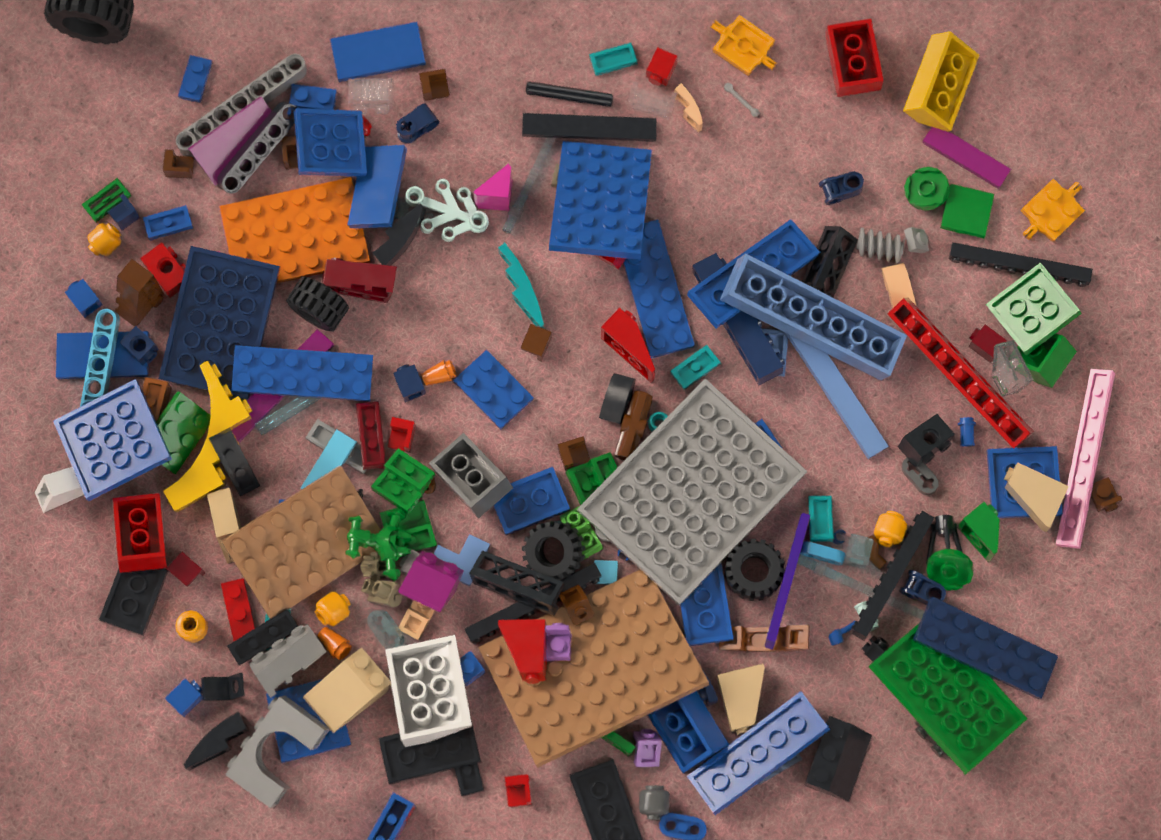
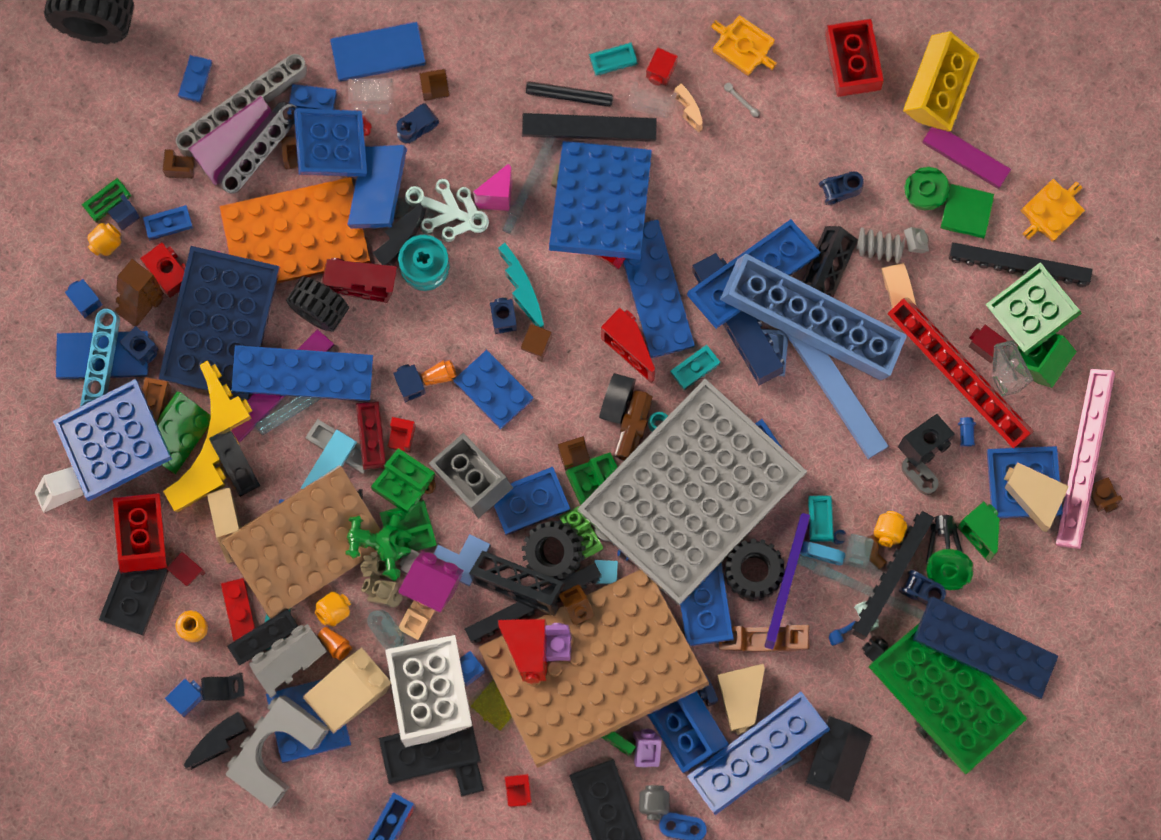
none -> teal wheel [398,235,450,291]
none -> clear neon green piece [470,679,512,731]
none -> dark blue brick [490,297,517,334]

